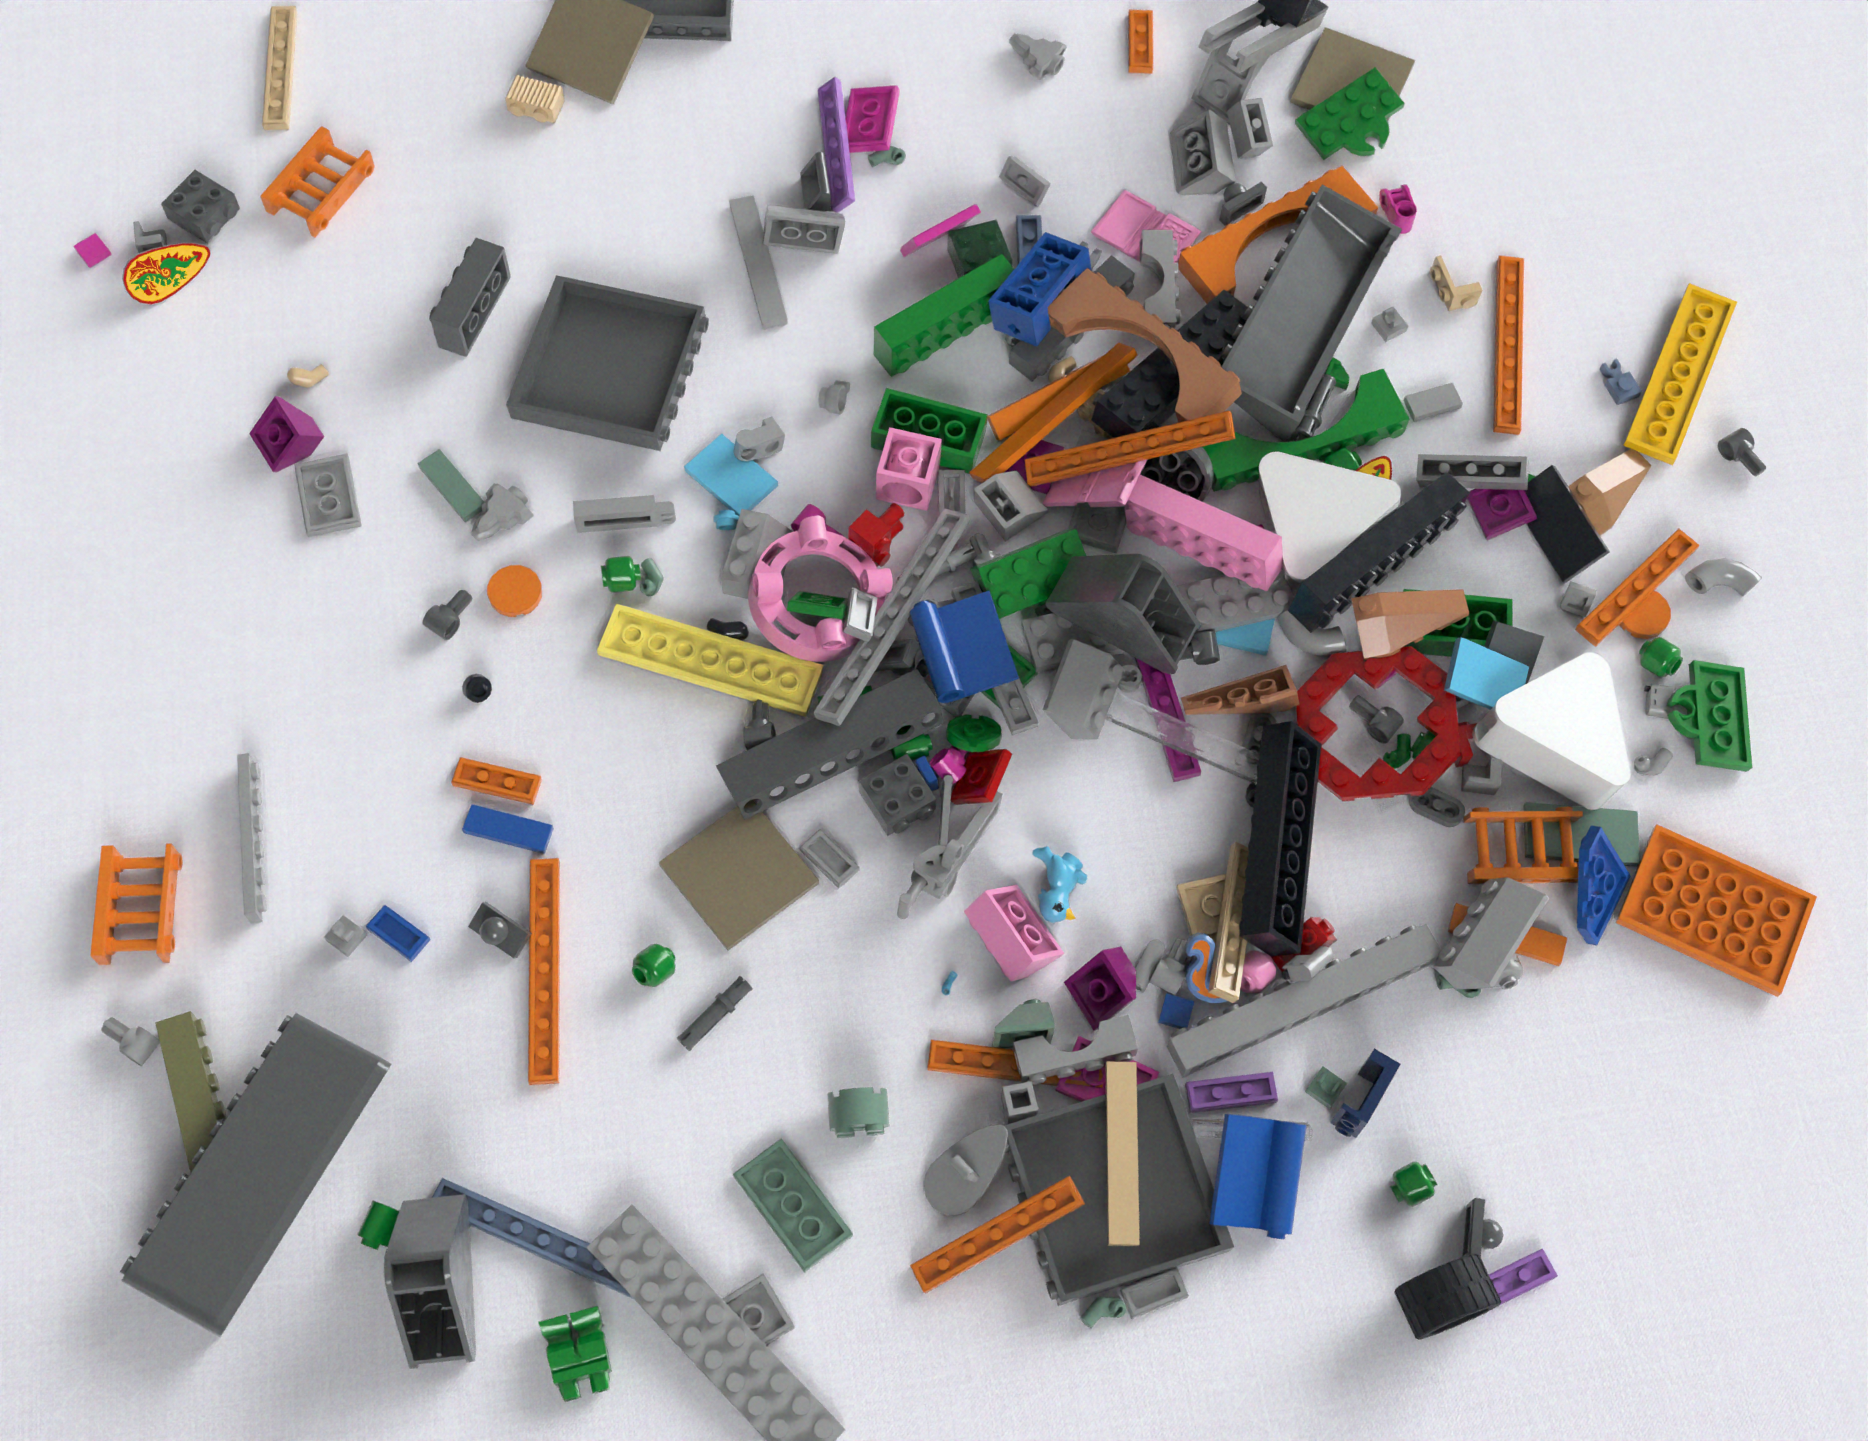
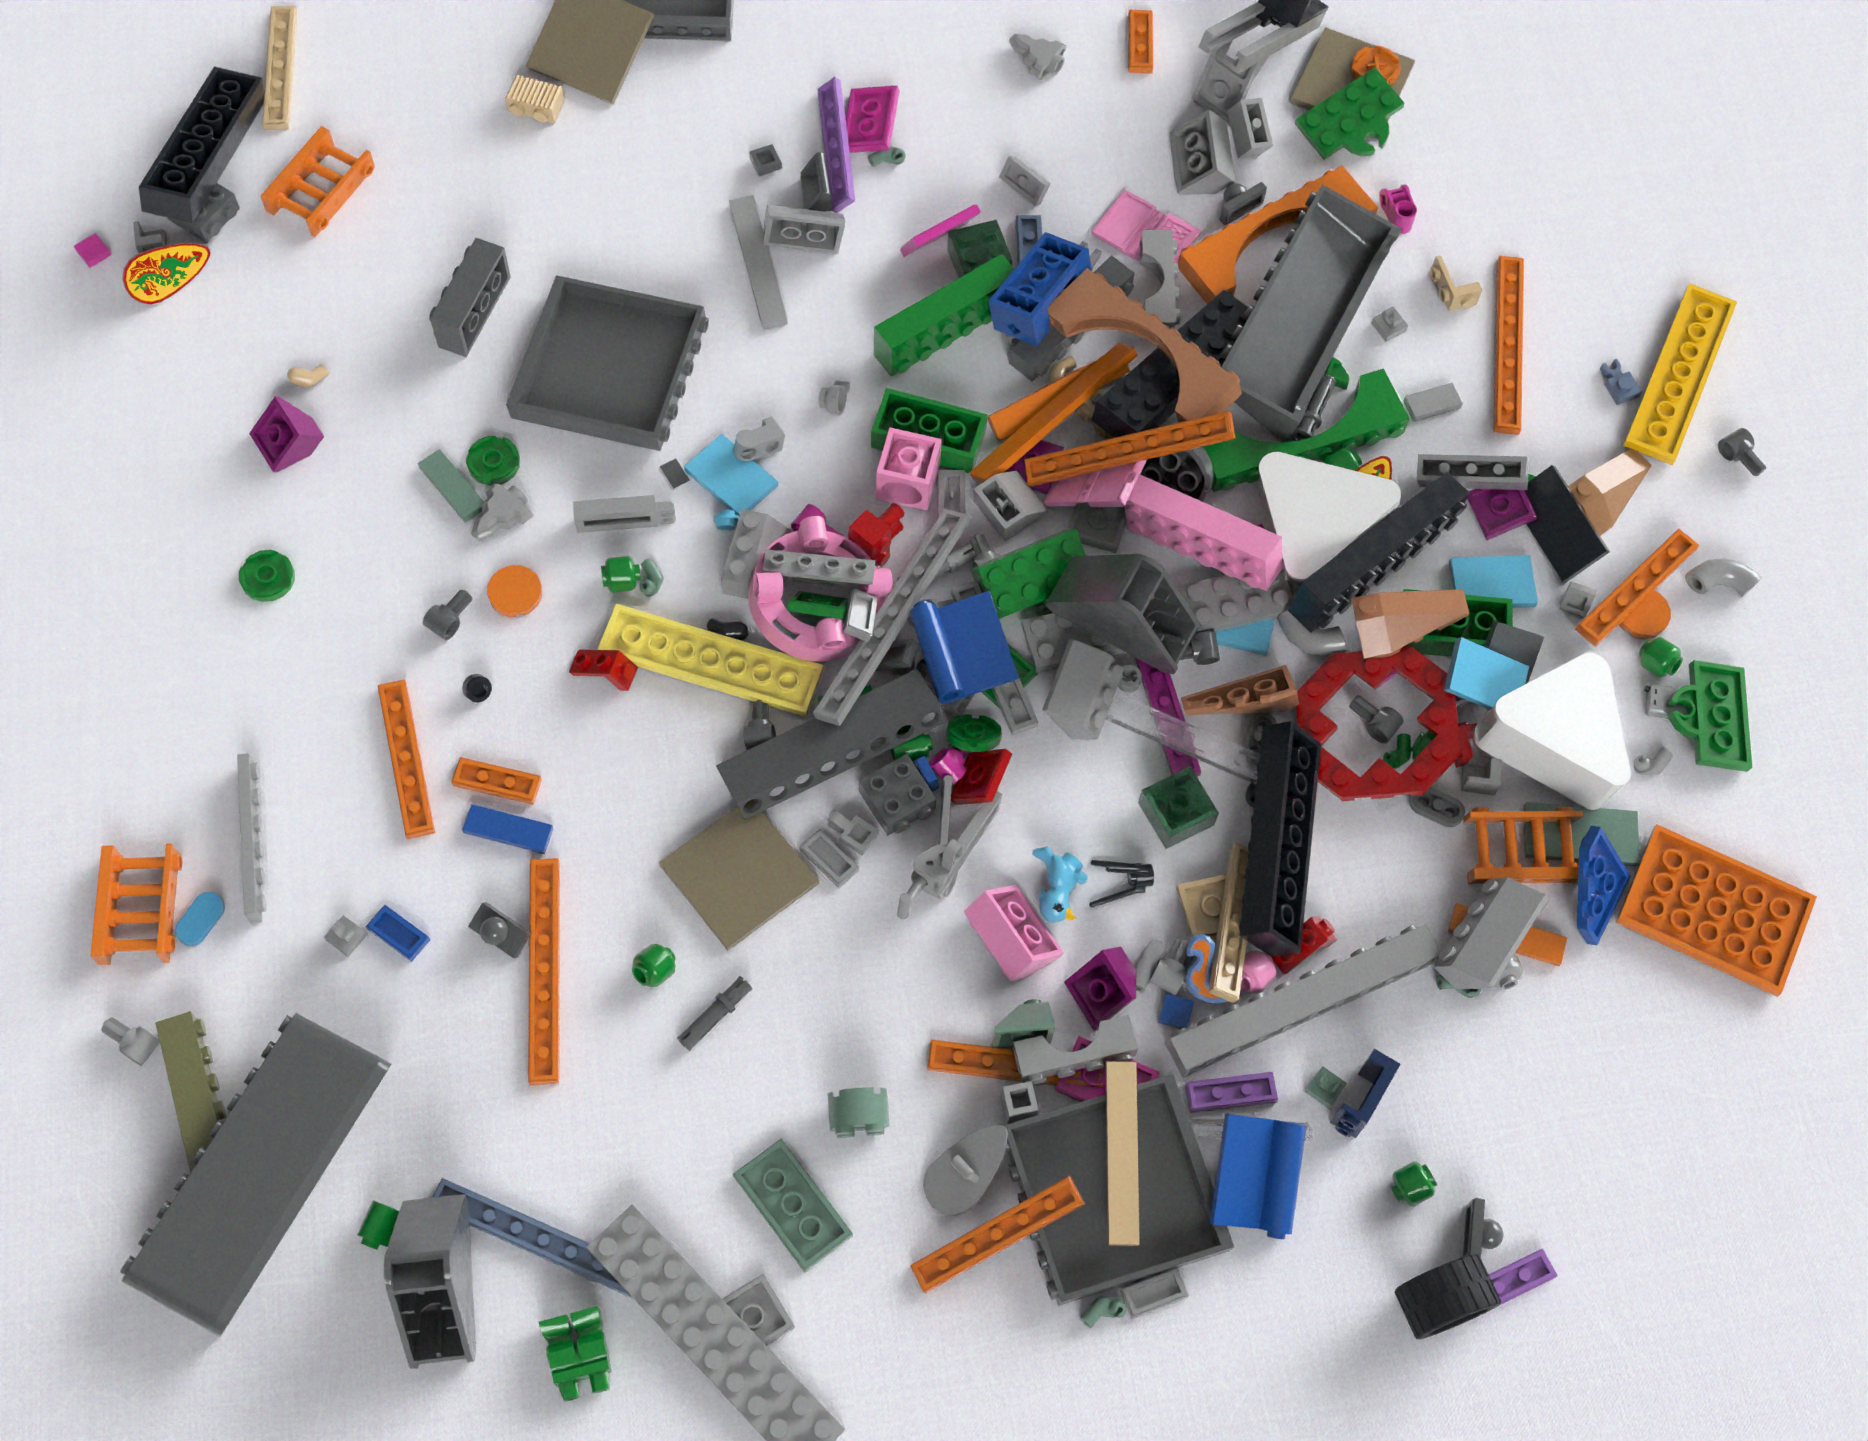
light grey tile [294,454,362,537] -> none
medium azure leg [942,971,958,995] -> none
light grey piece [1281,946,1334,982] -> none
none -> black brick [139,66,264,223]
none -> dark azure tile [175,892,225,946]
none -> green tile [239,550,295,602]
none -> orange tile [377,679,435,839]
none -> green tile [466,436,520,486]
none -> red bracket [569,649,638,691]
none -> dark grey sticker [660,459,690,488]
none -> dark grey plate [749,144,782,176]
none -> light grey bracket [763,549,875,587]
none -> light grey plate [828,811,879,856]
none -> black plant [1089,860,1154,907]
none -> clear green brick [1138,766,1219,849]
none -> orange tile [1351,46,1400,86]
none -> medium azure tile [1449,555,1538,608]

